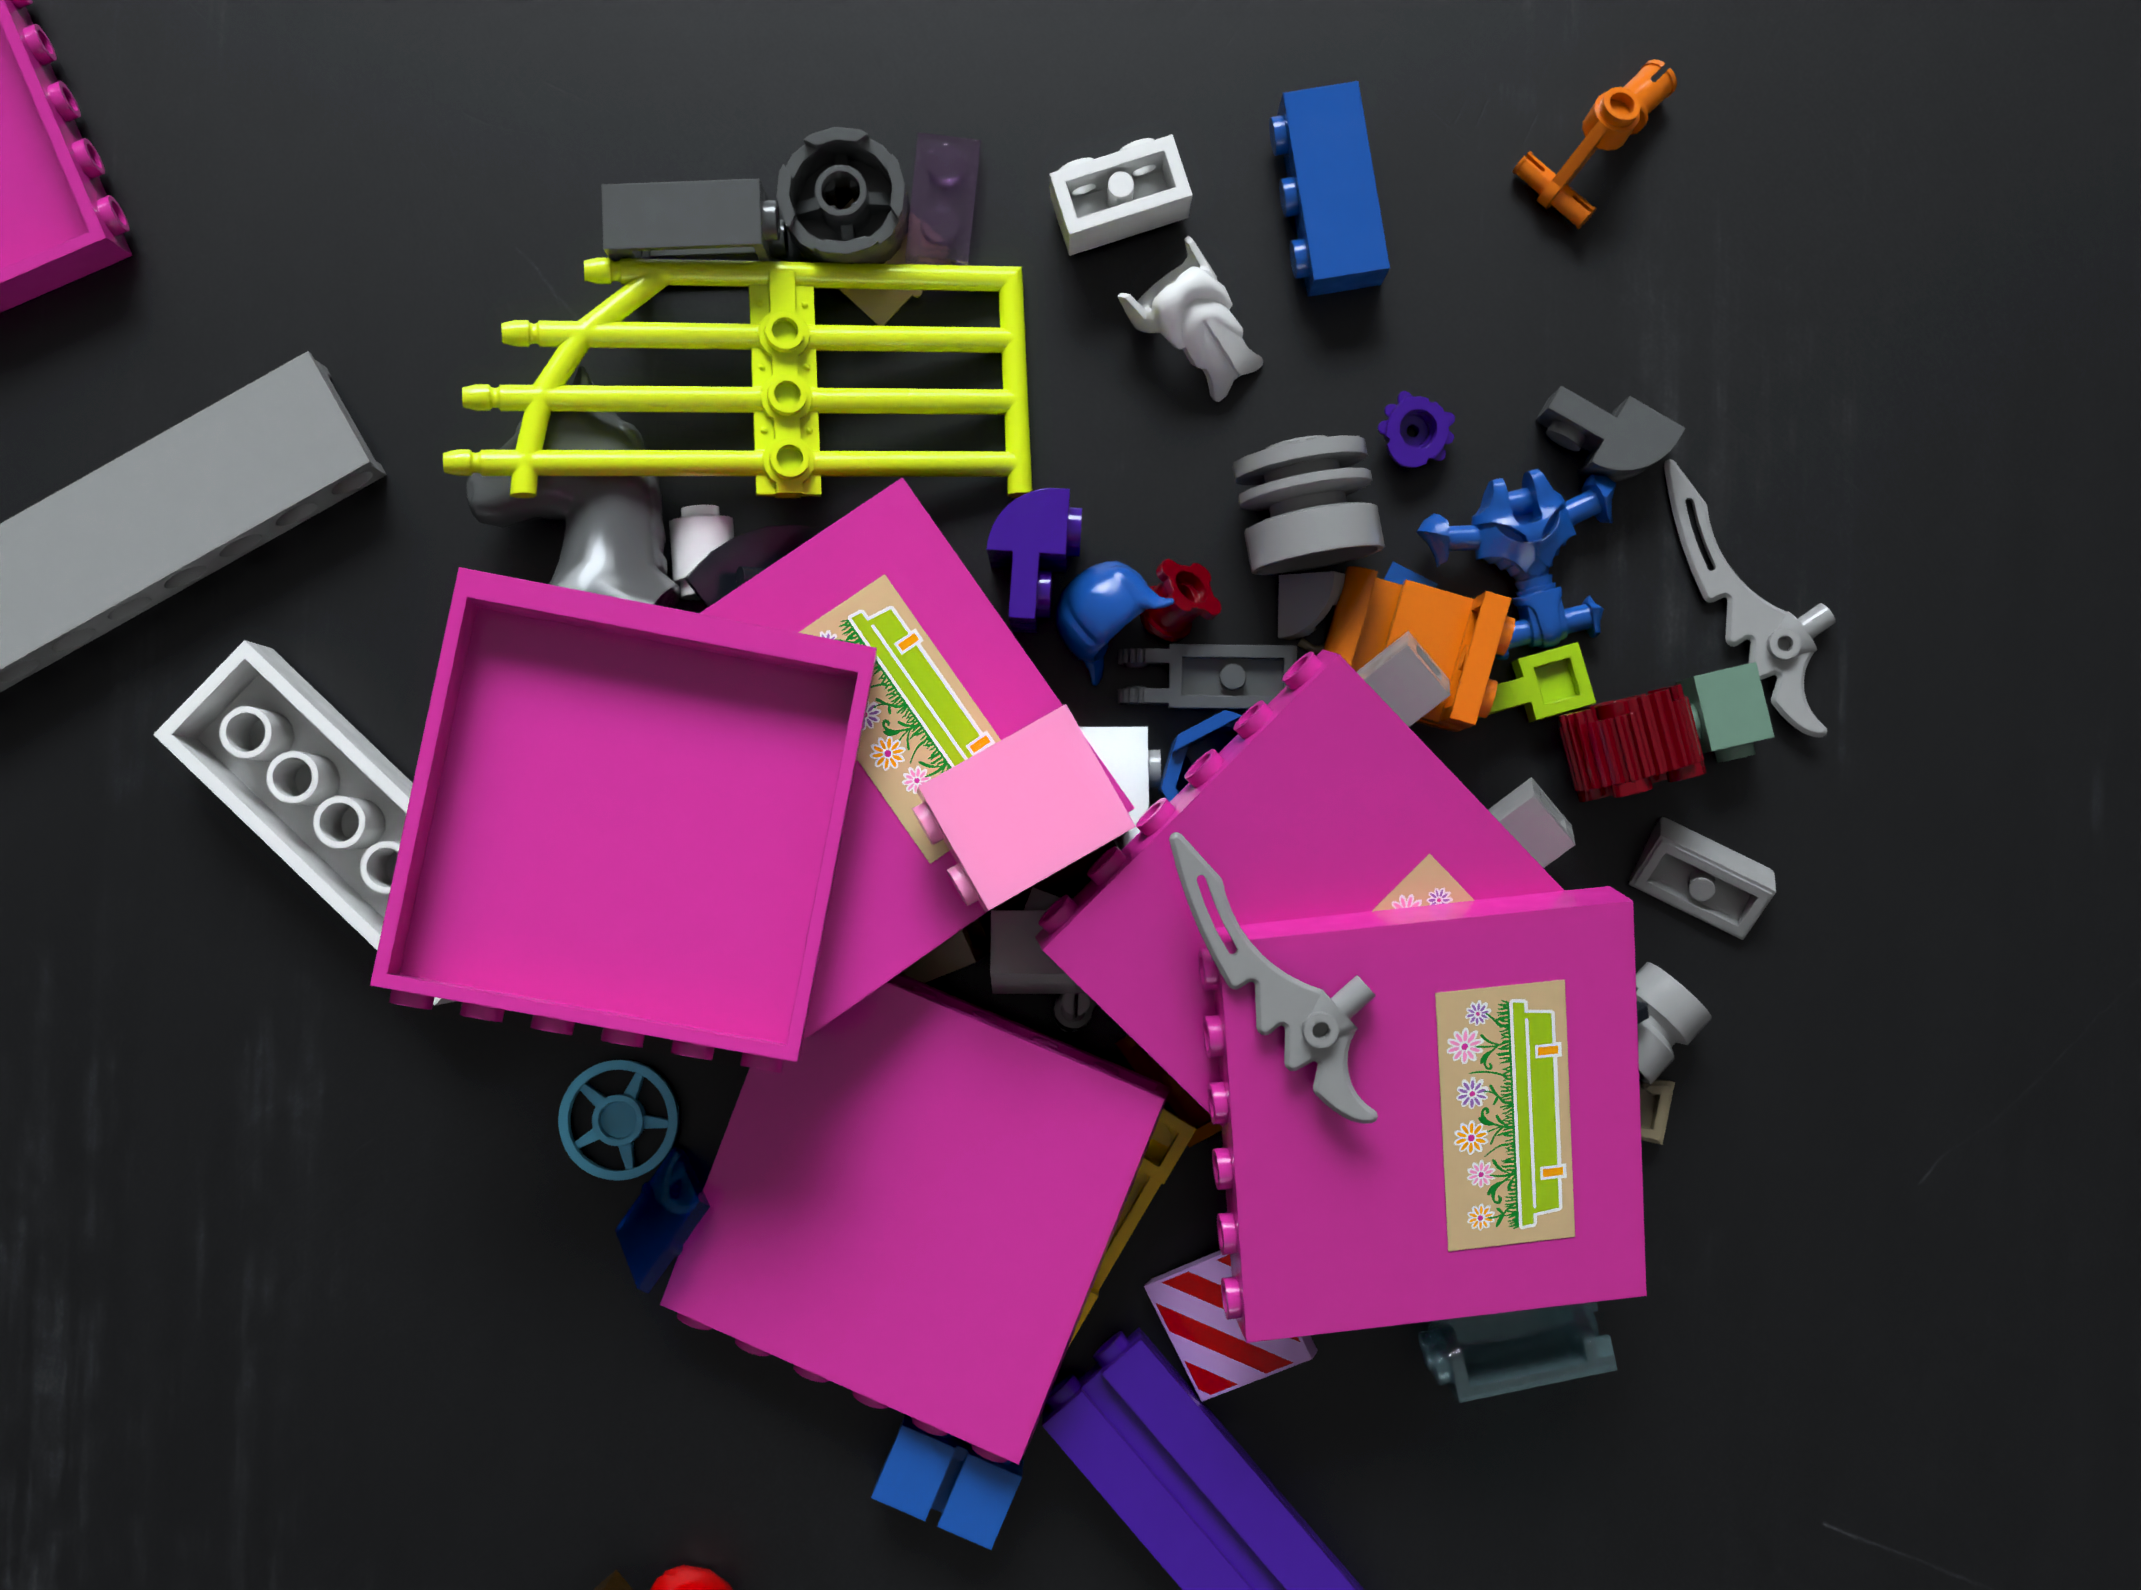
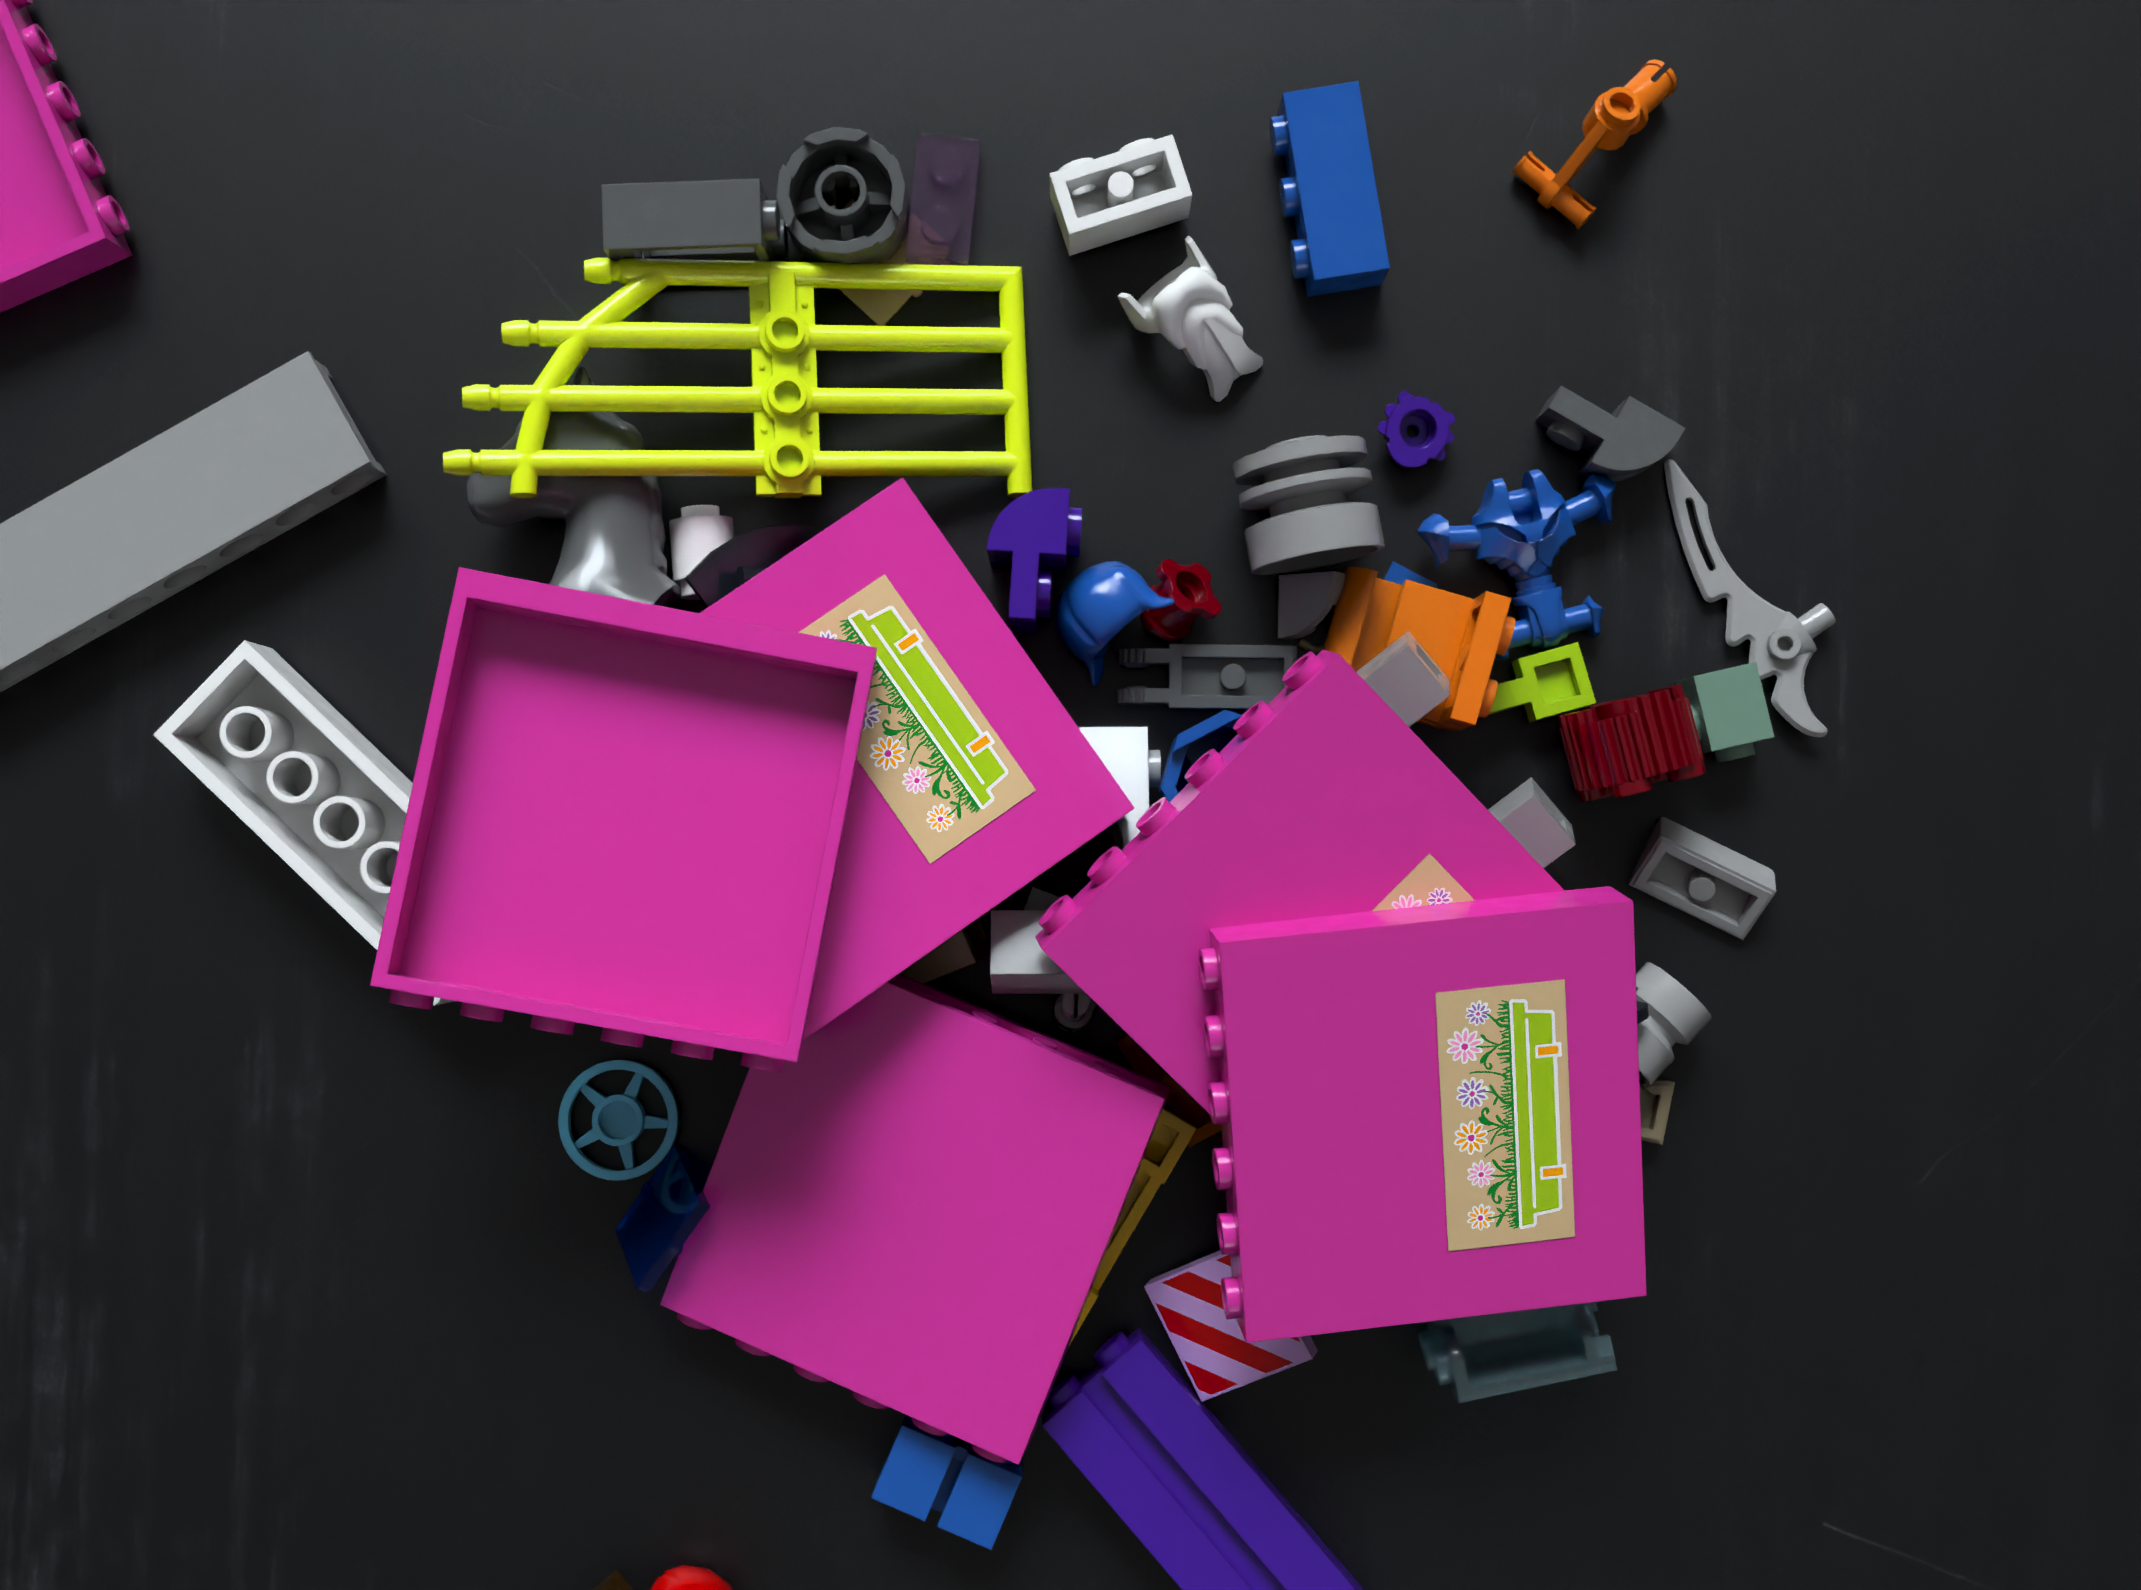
bright pink brick [912,704,1136,912] -> none
light grey piece [1169,832,1378,1124] -> none

